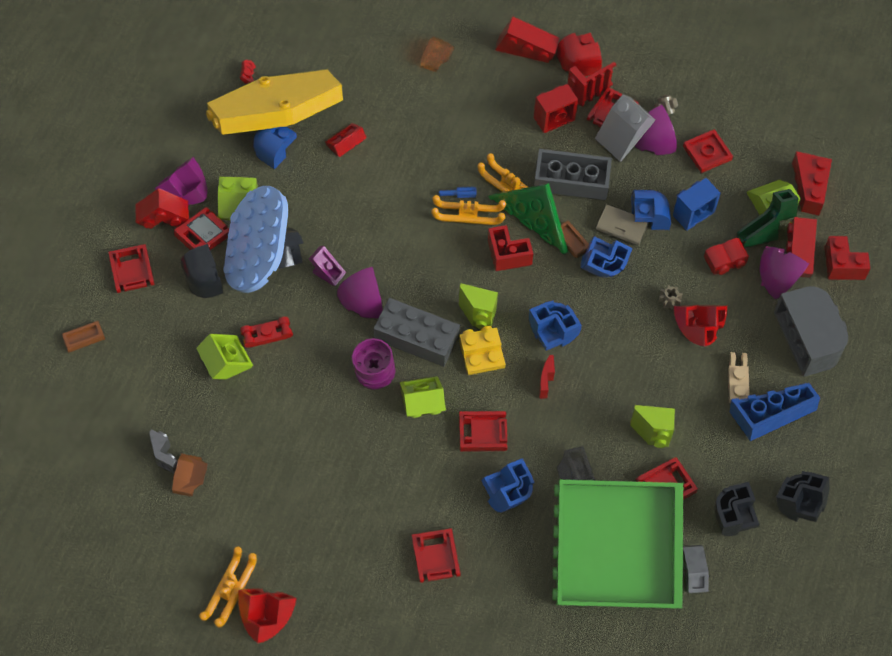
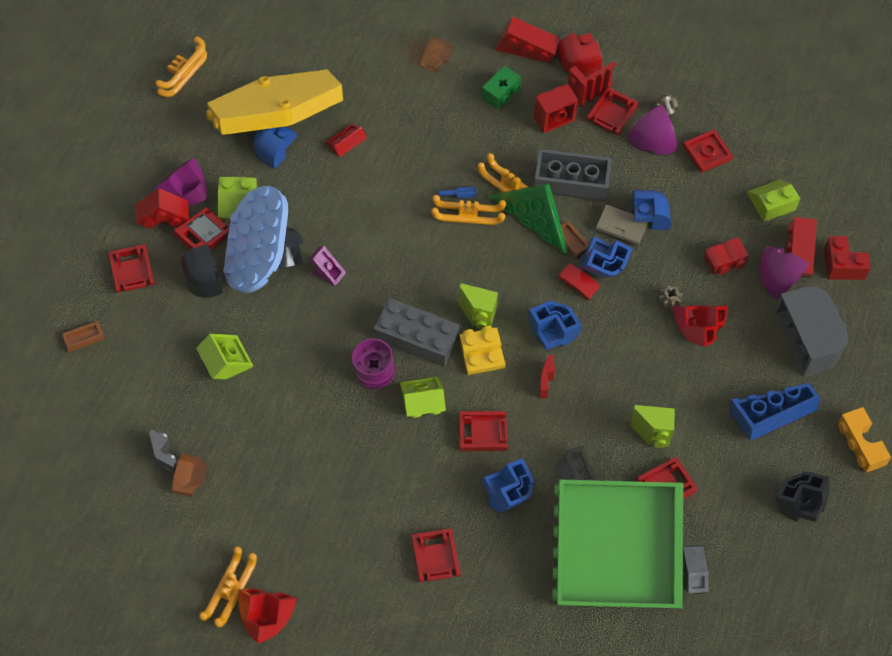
red piece [240,60,256,84] -> none
red plate [240,317,293,348] -> none
magenta brick [337,267,383,318] -> none
red brick [487,225,533,271] -> none
light grey slope [595,94,655,162] -> none
blue brick [673,178,720,231] -> none
black brick [714,482,760,536] -> none
tan hinge [728,352,749,403] -> none
dark green arch [736,189,798,247] -> none
red wedge [792,151,832,216] -> none
none -> light orange piece [155,37,207,97]
none -> green brick [481,66,521,109]
none -> red slope [557,263,600,301]
none -> light orange arch [838,407,891,473]

